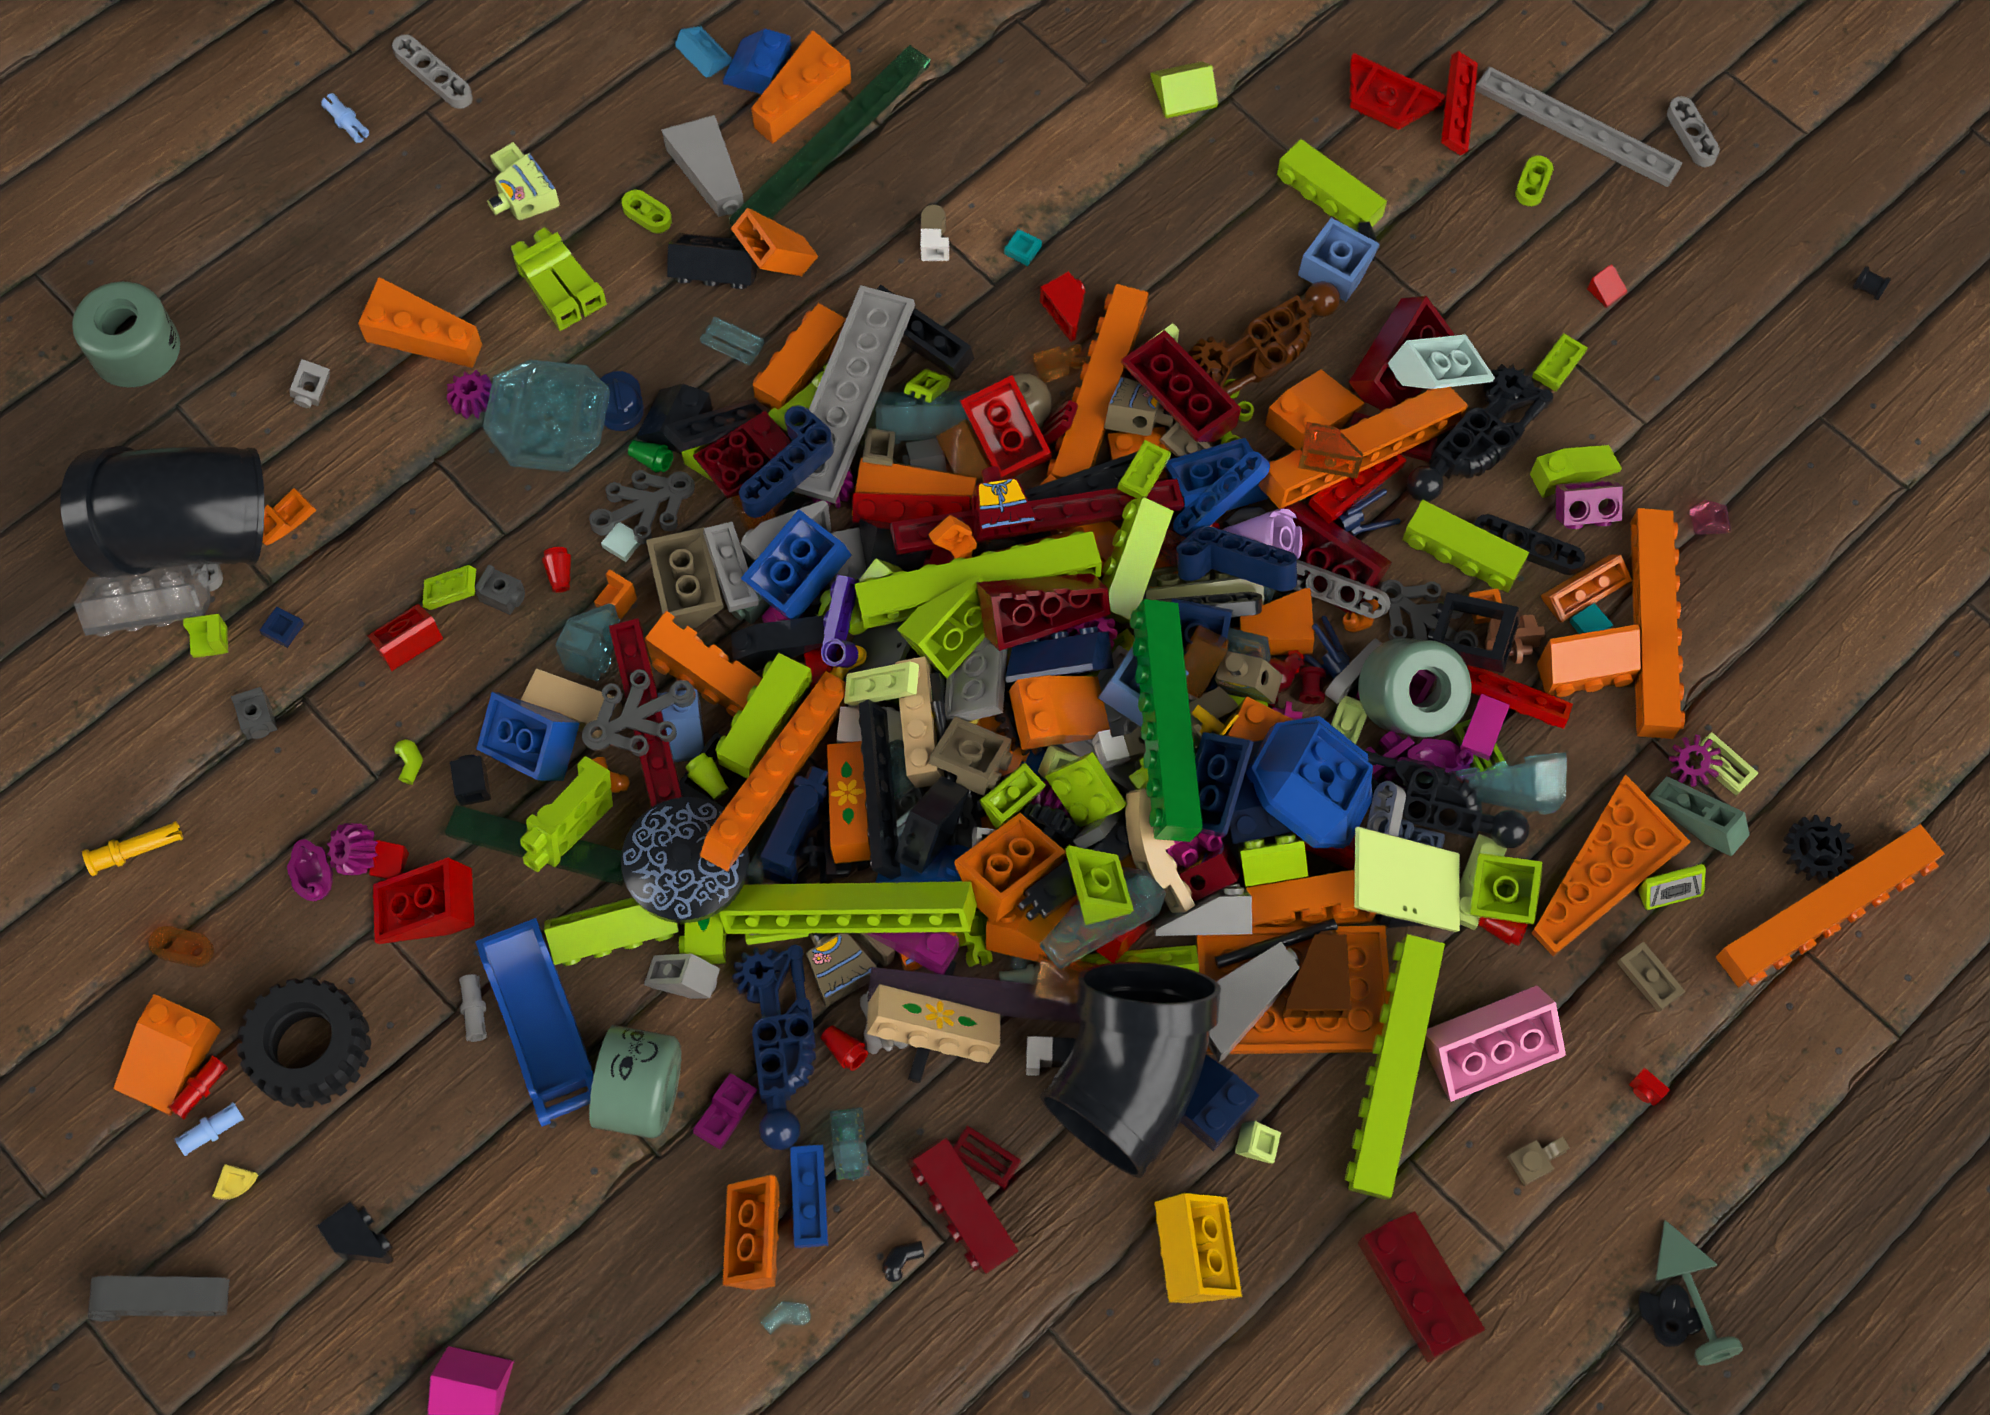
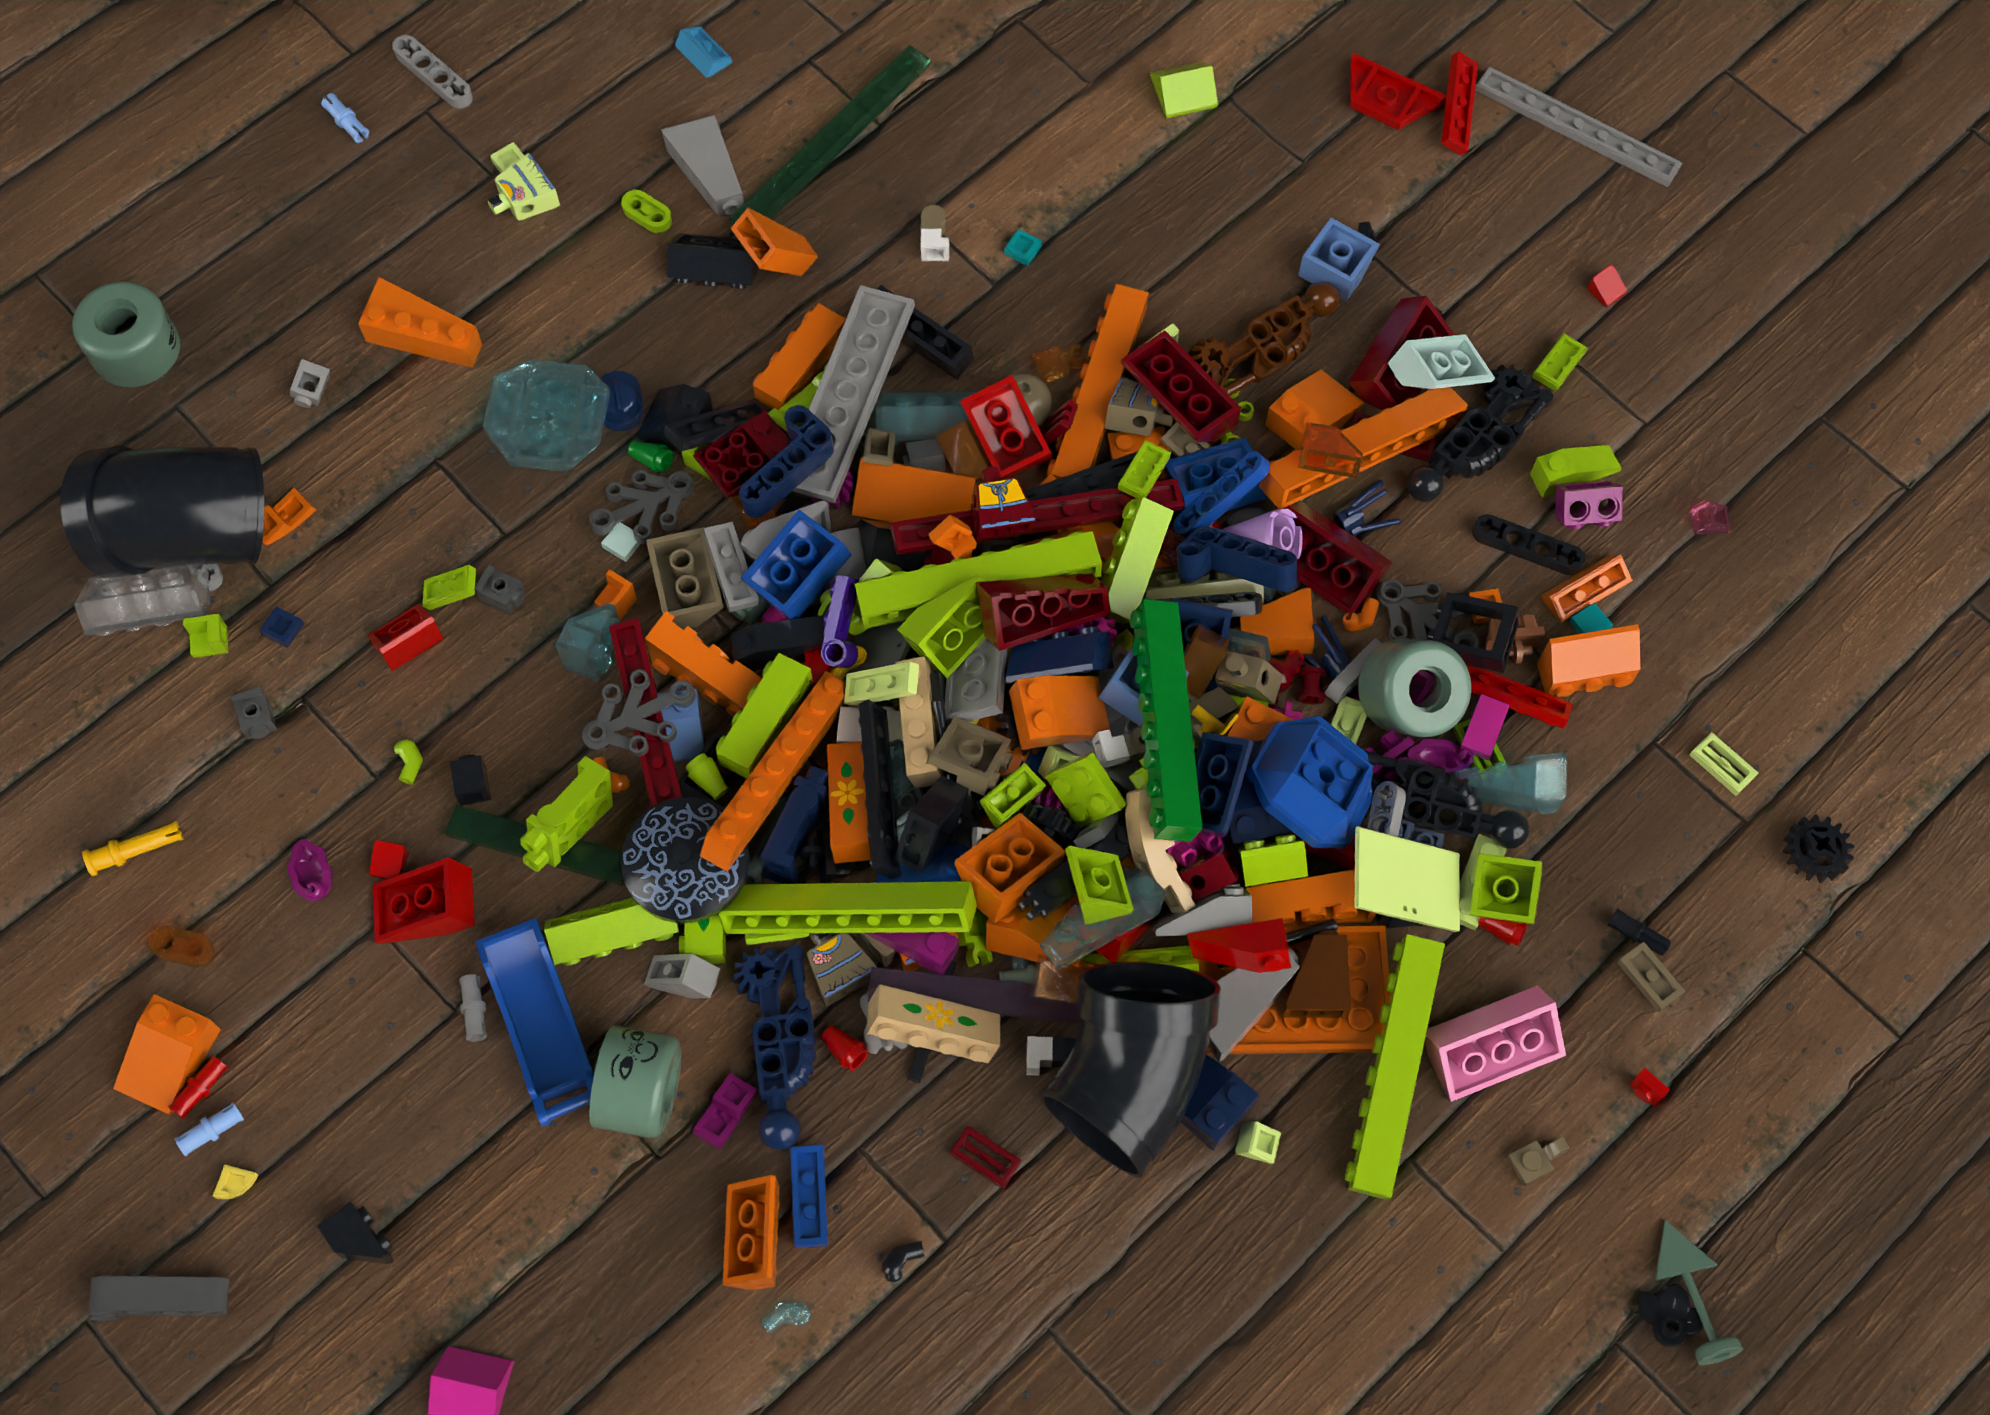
black tyre [237,977,371,1108] -> none
magenta gear [326,823,378,875] -> none
magenta gear [446,370,496,420] -> none
blue slope [476,692,580,781] -> none
lime hips [511,228,607,331] -> none
tan brick [521,669,623,738] -> none
red cone [542,547,571,593] -> none
clear light blue tile [700,316,764,365] -> none
blue slope [723,29,792,94] -> none
orange wedge [751,30,851,144] -> none
clear light blue slope [830,1107,870,1180] -> none
red plate [853,492,971,523] -> none
lime tile [904,369,951,403] -> none
dark red wedge [906,1138,1019,1274] -> none
red slope [1040,271,1086,343] -> none
yellow slope [1155,1193,1242,1303] -> none
lime brick [1277,139,1387,232] -> none
light grey beam [1294,560,1391,618] -> none
red plate [1308,454,1407,524] -> none
dark red slope [1358,1211,1486,1363] -> none
lime brick [1402,500,1529,593] -> none
lime plate [1515,156,1553,206] -> none
orange wing [1532,774,1690,956] -> none
orange brick [1631,508,1685,739] -> none
slope [1638,864,1706,910] -> none
sand green slope [1648,777,1750,856] -> none
light grey beam [1667,97,1720,167] -> none
magenta gear [1668,735,1723,787] -> none
orange brick [1715,824,1945,988] -> none
black bush [1852,266,1891,301] -> none
none -> red slope [1187,918,1292,973]
none -> black axle [1607,908,1671,956]

